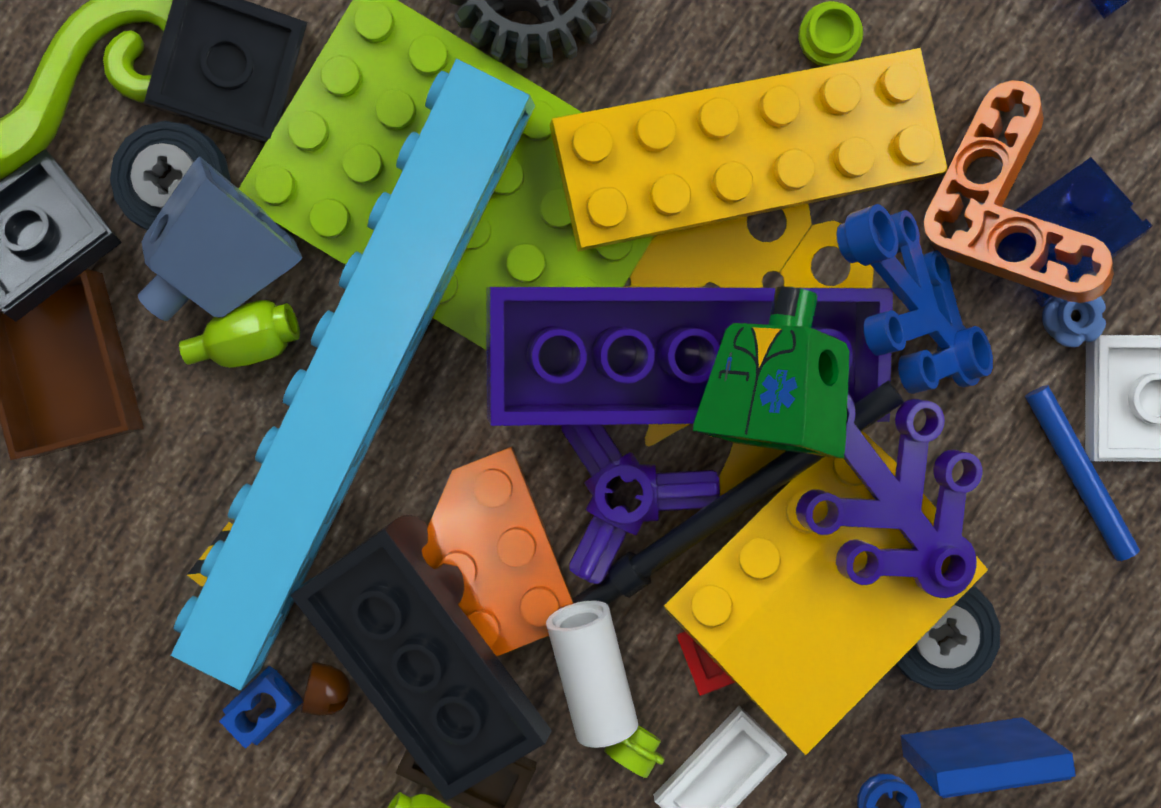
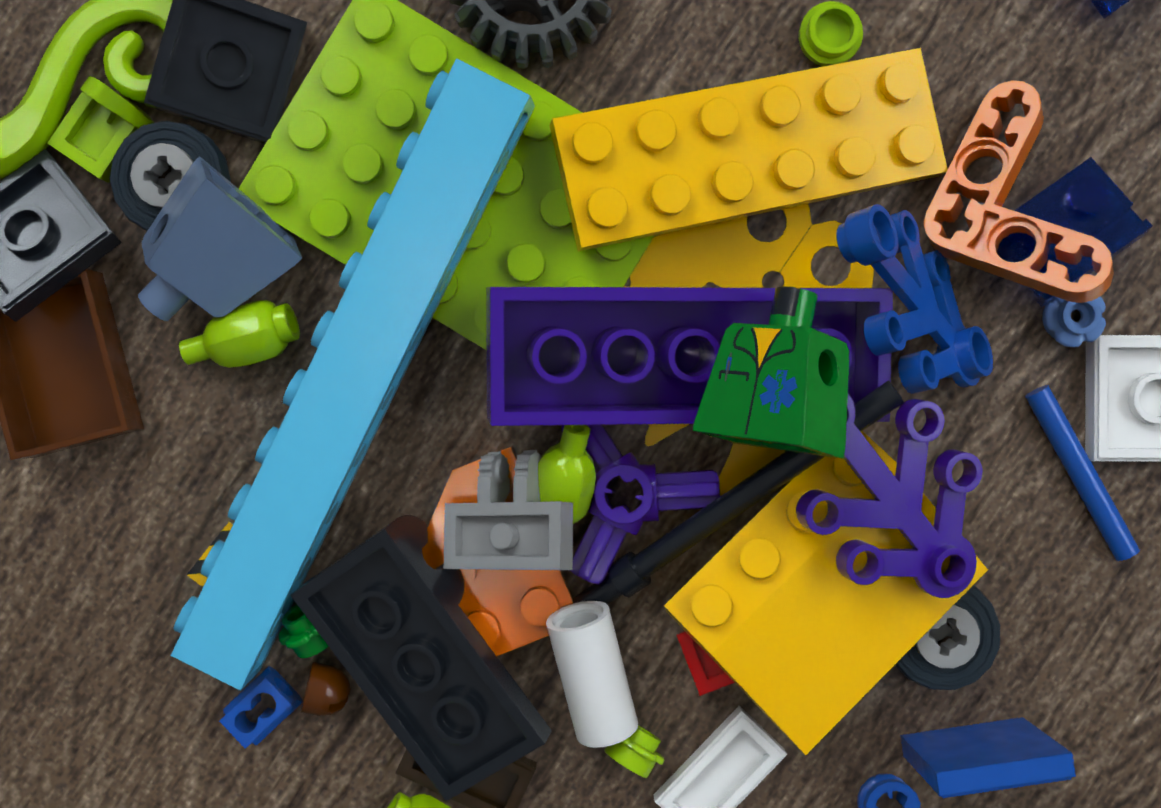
none -> lime tile [47,76,154,183]
none -> green plate [278,604,329,658]
none -> light grey hinge [443,450,573,570]
none -> lime plant [538,425,596,524]

